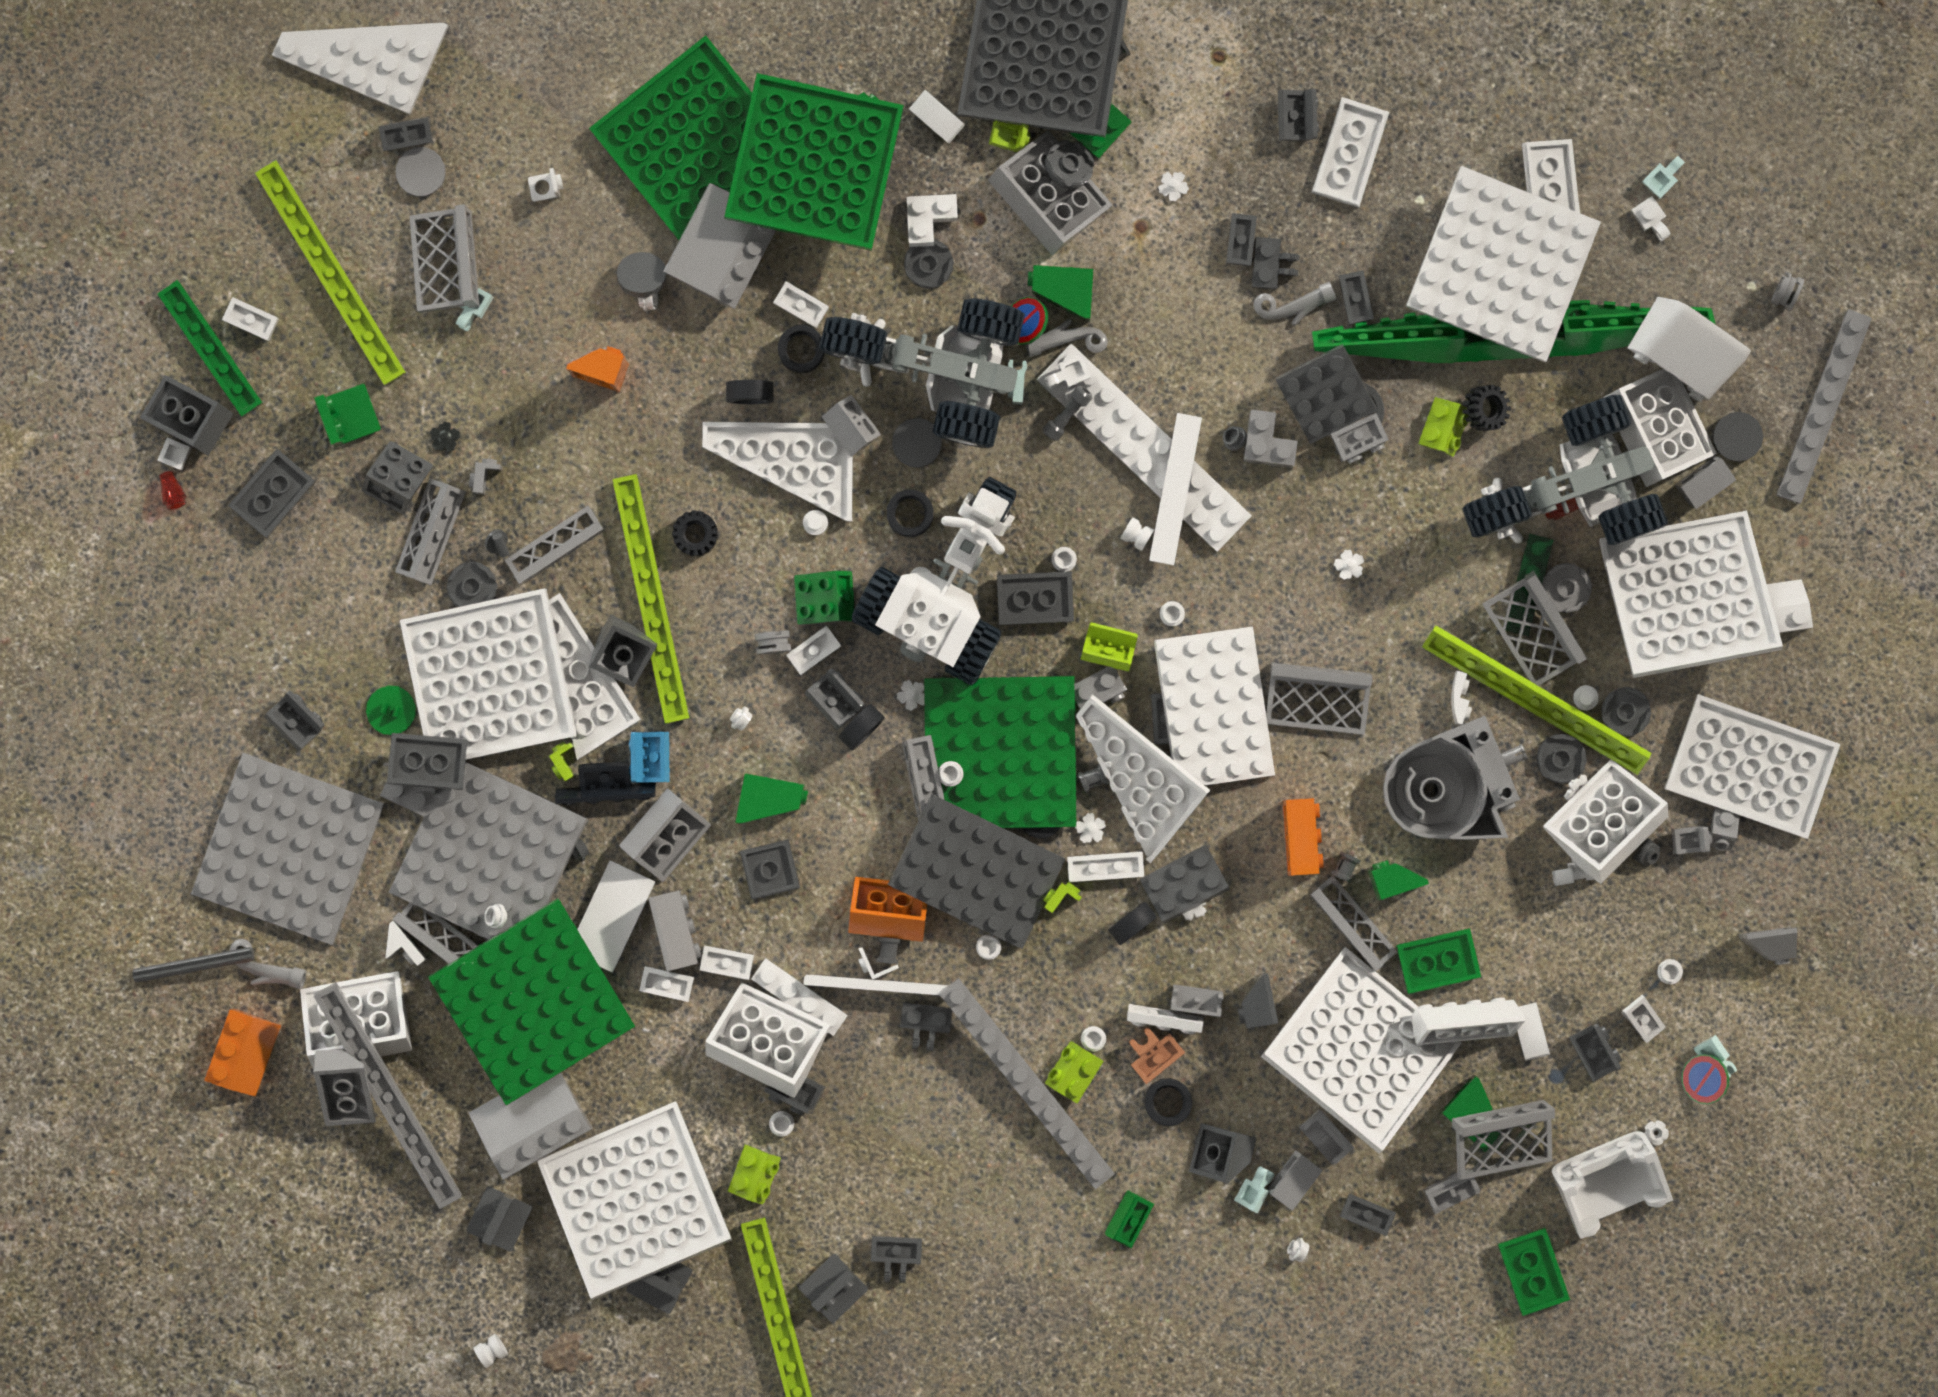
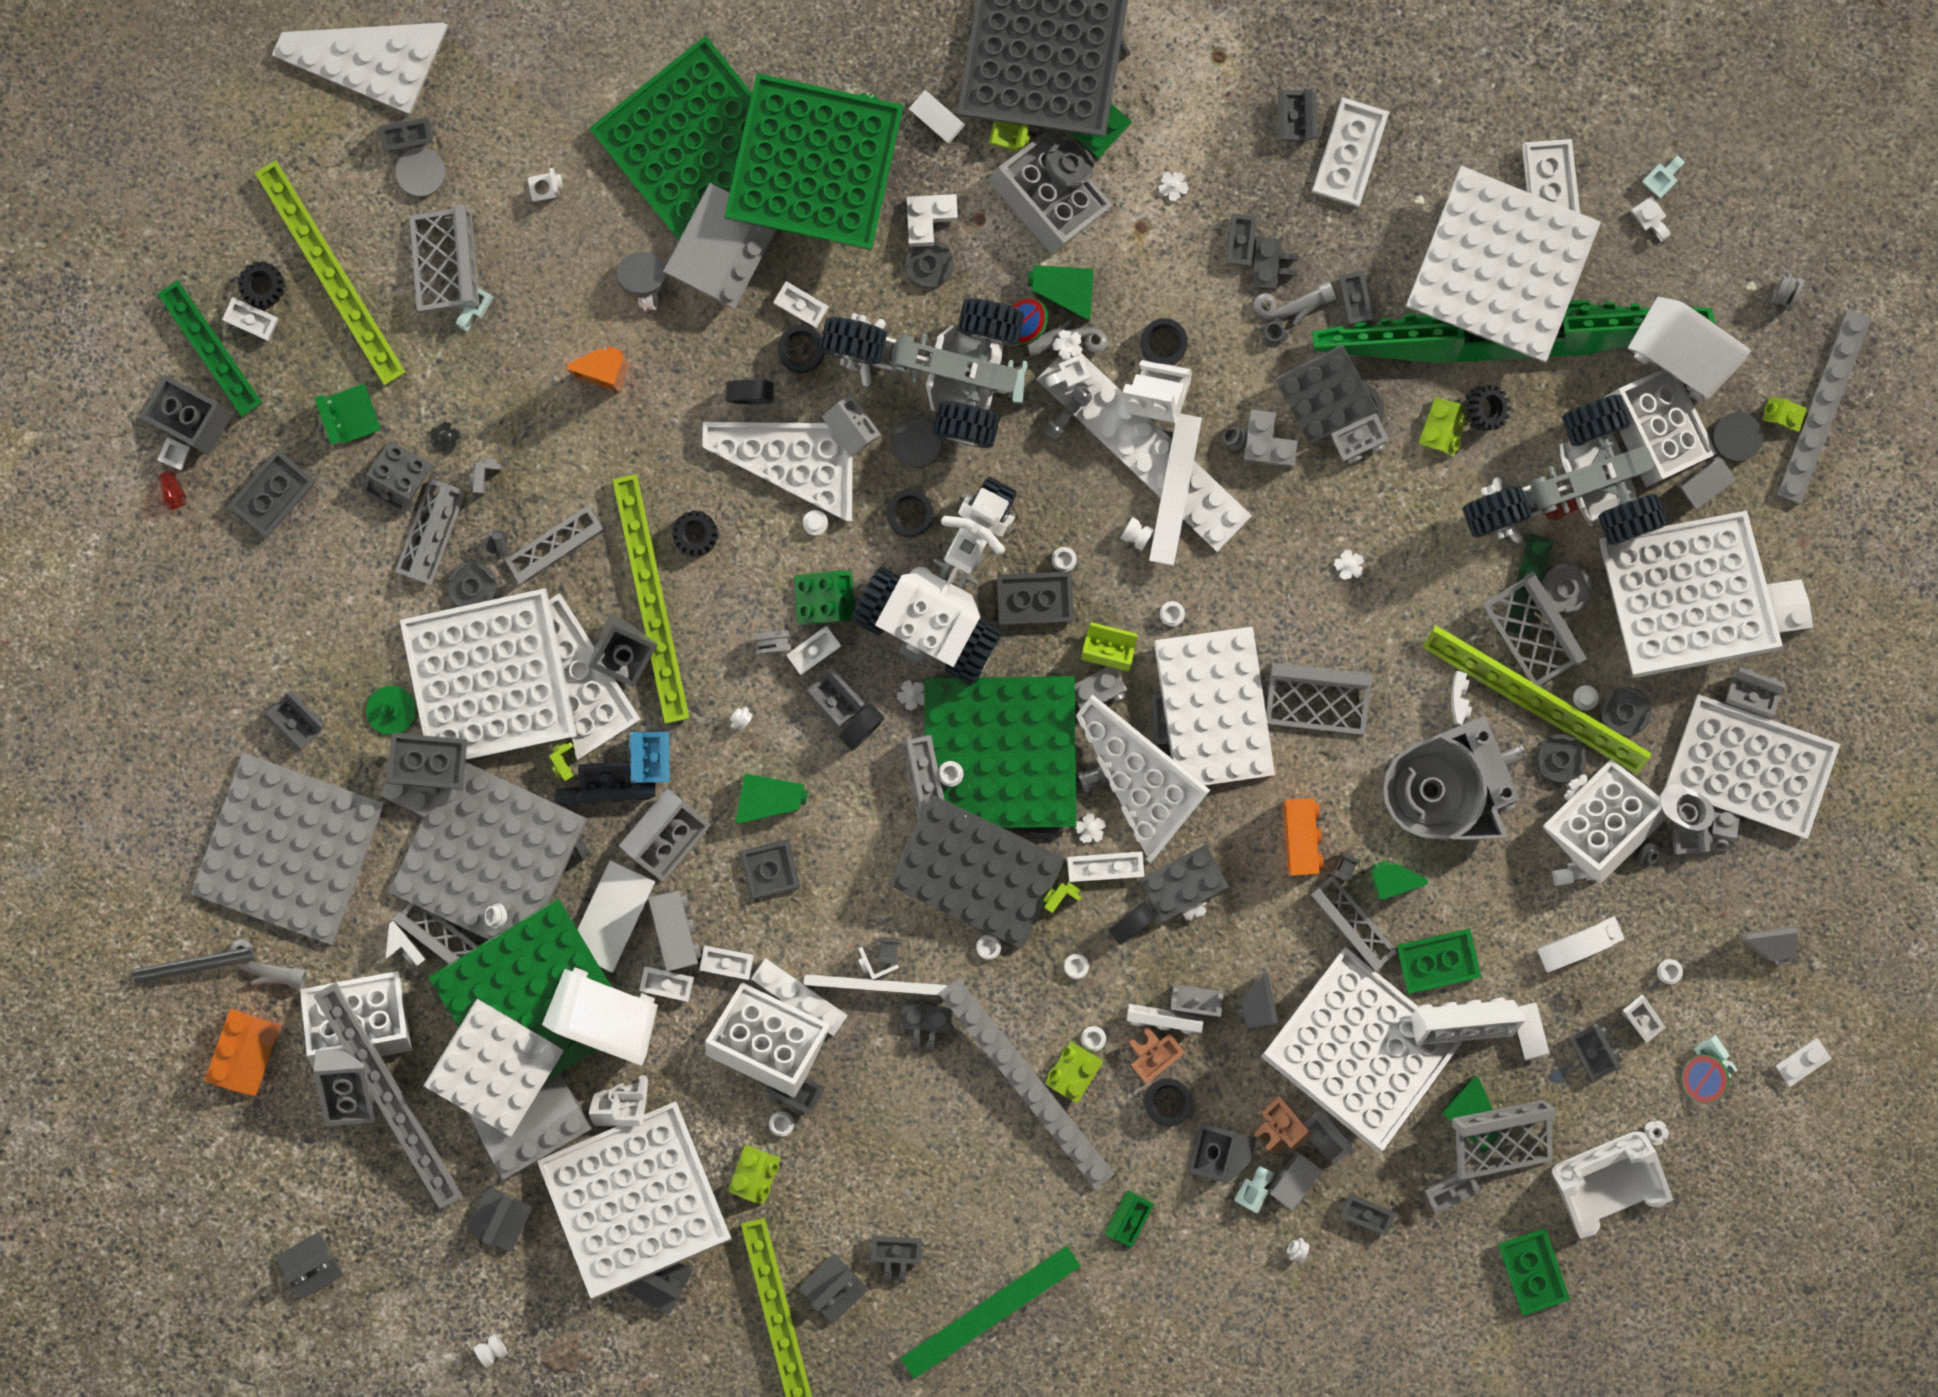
orange slope [848,877,928,942] -> none
none -> black tyre [238,261,285,308]
none -> dark grey bracket [276,1232,343,1300]
none -> white plate [424,999,564,1137]
none -> white windscreen [542,967,658,1066]
none -> white slope [589,1076,648,1126]
none -> green tile [900,1245,1081,1379]
none -> white plant [1052,330,1083,360]
none -> white tile [1064,954,1089,979]
none -> white piece [1123,360,1192,423]
none -> black tyre [1140,318,1188,365]
none -> nougat plate [1255,1096,1313,1155]
none -> dark grey plate [1259,318,1288,347]
none -> white arch [1537,916,1624,972]
none -> light grey piece [1660,784,1715,831]
none -> light grey bracket [1724,667,1785,720]
none -> lime bracket [1762,397,1807,432]
none -> white plate [1774,1038,1831,1087]

